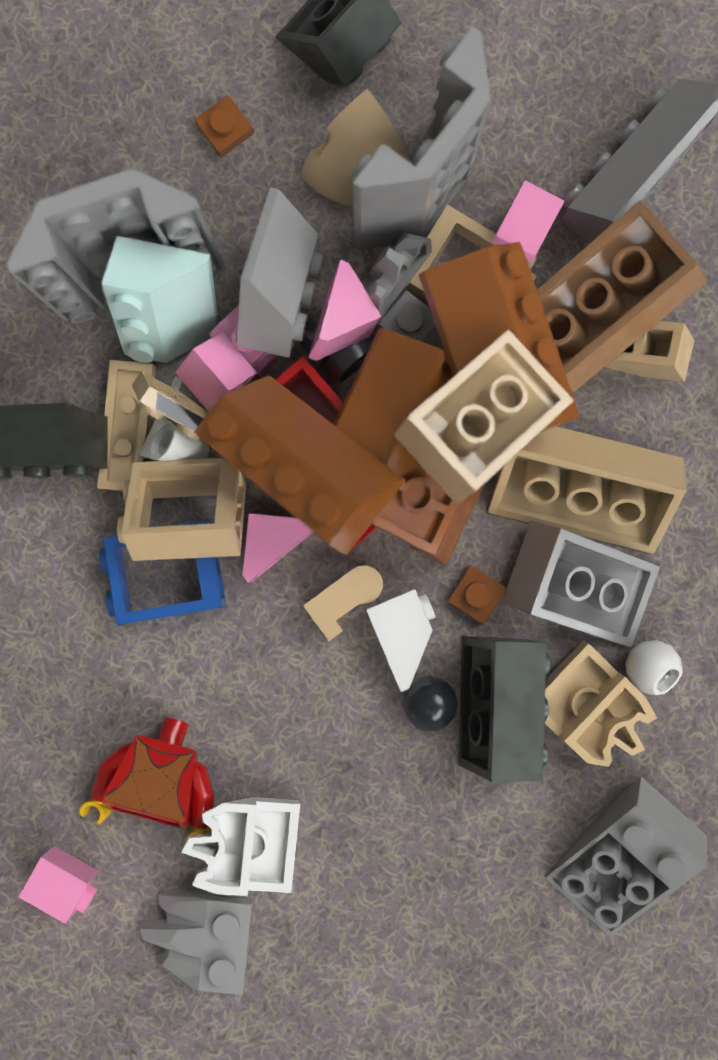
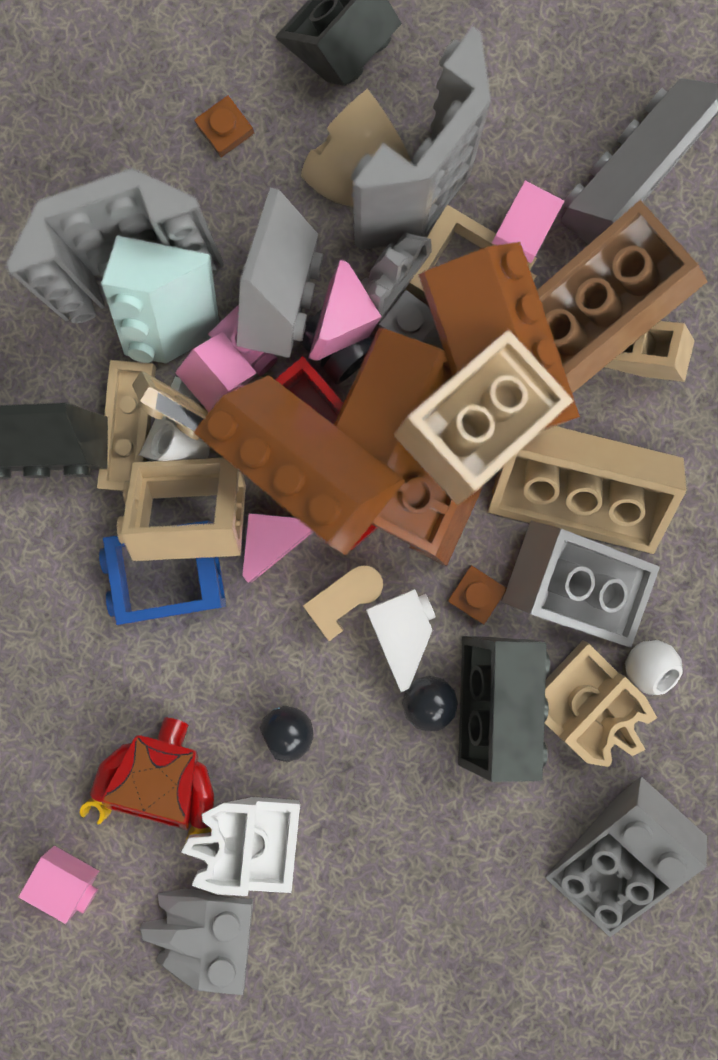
none -> black piece [260,706,314,762]

